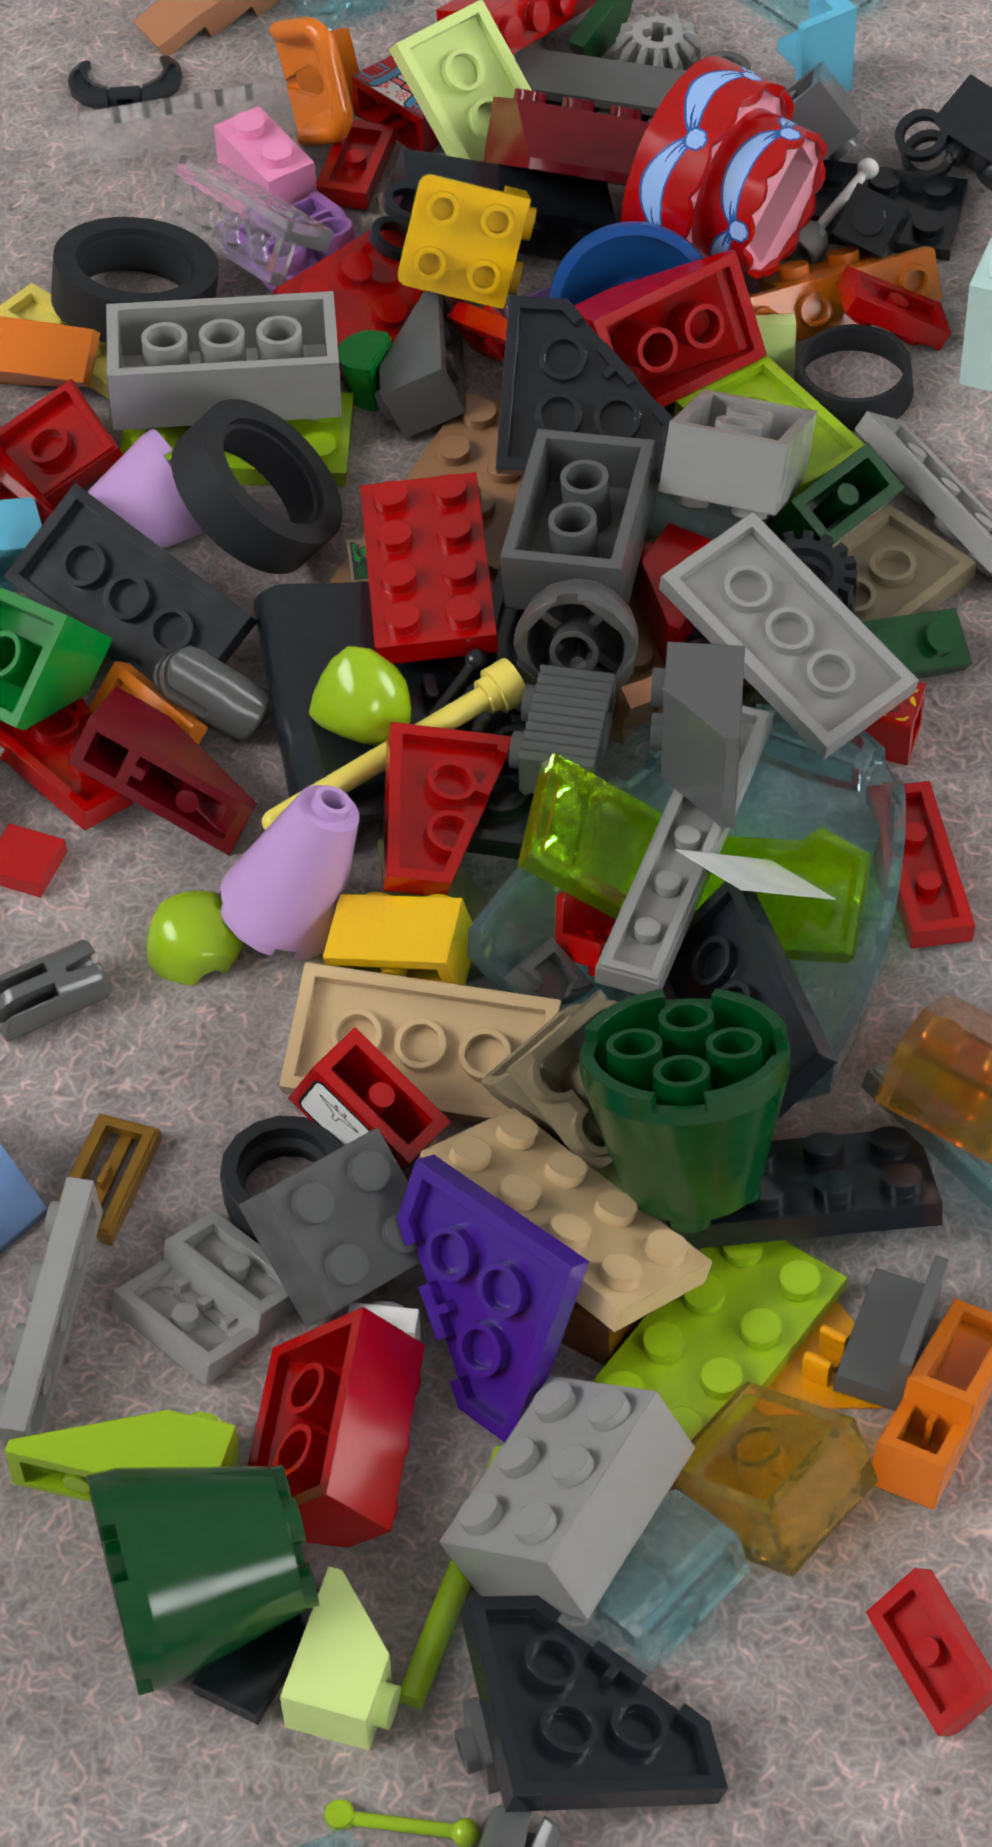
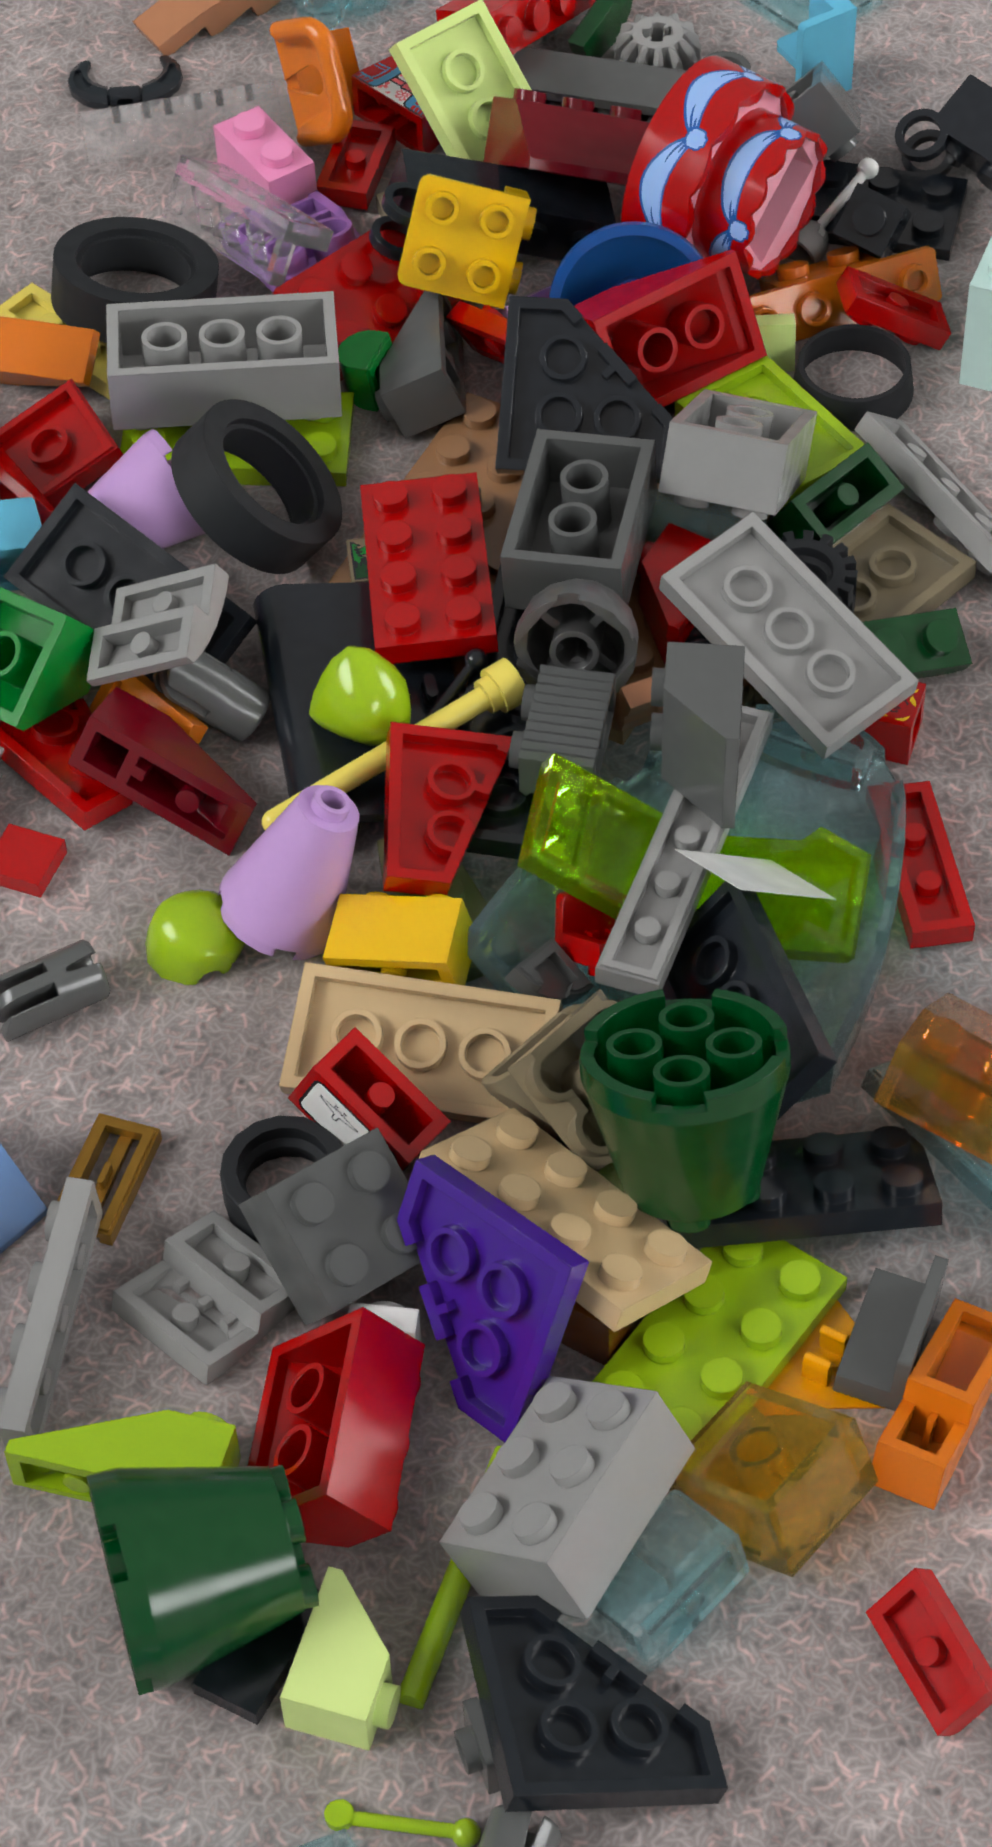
none -> light grey slope [86,563,229,687]

